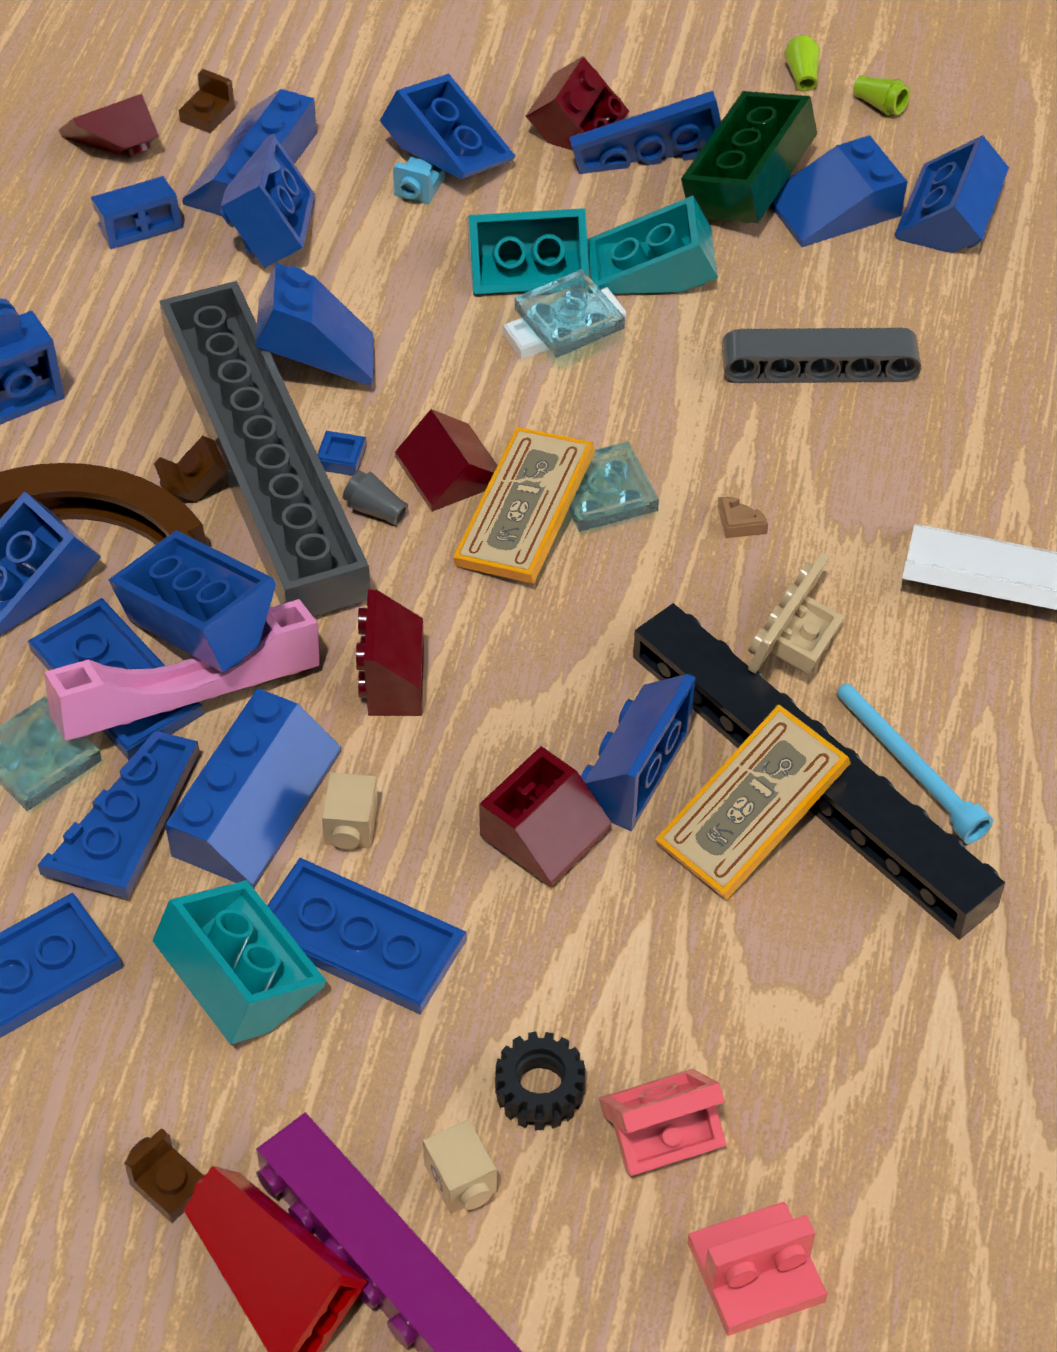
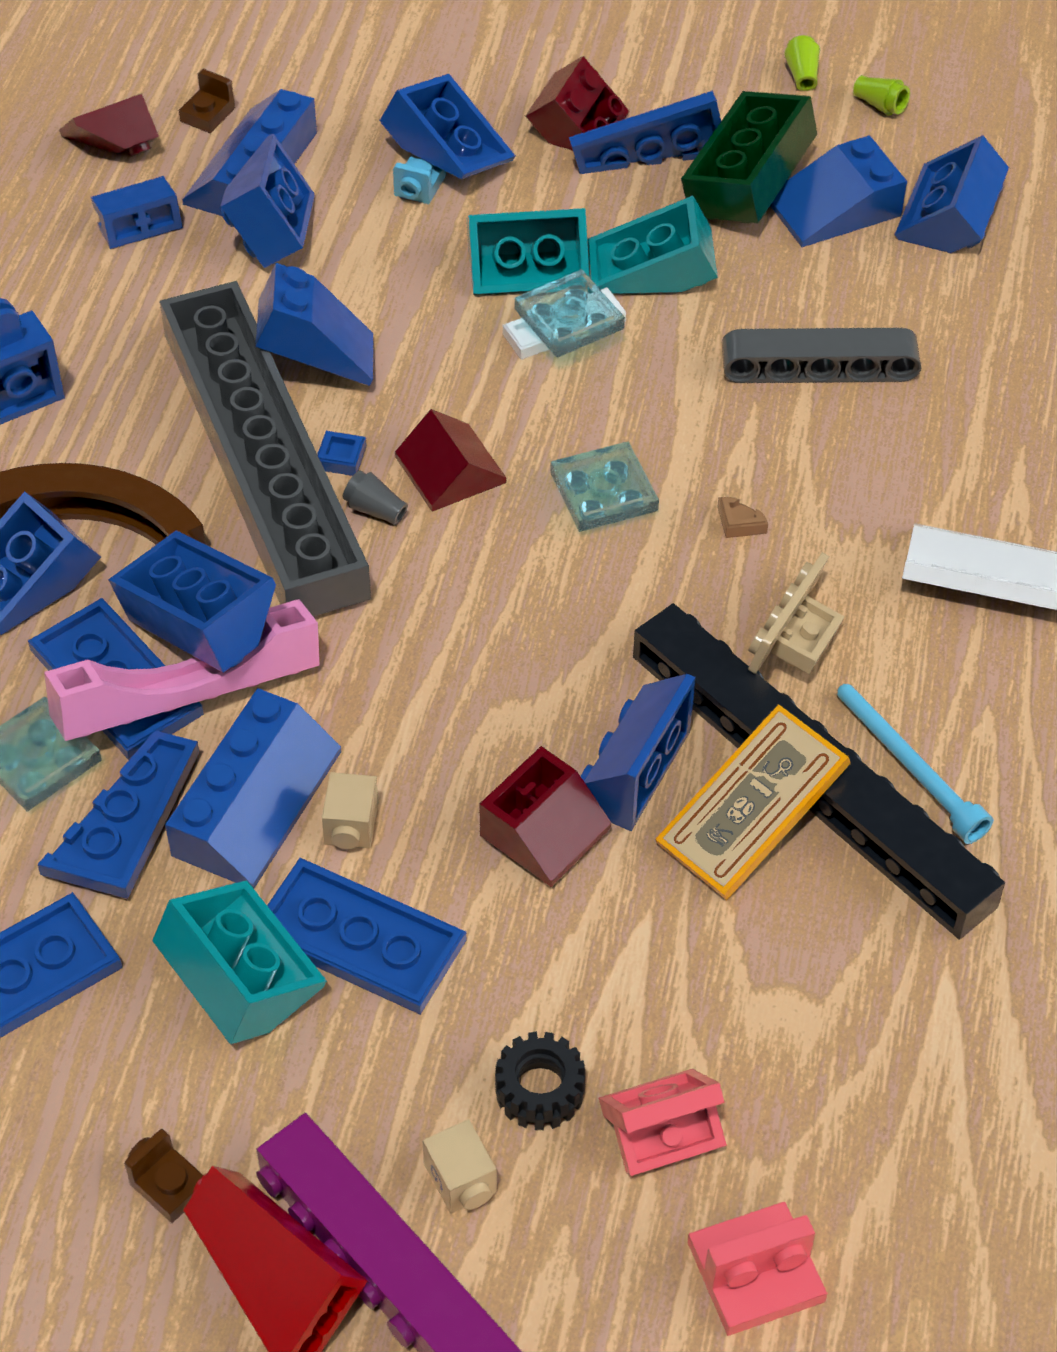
reddish brown bracket [154,435,227,503] -> none
dark red slope [356,589,424,716] -> none
tile [453,427,595,584] -> none

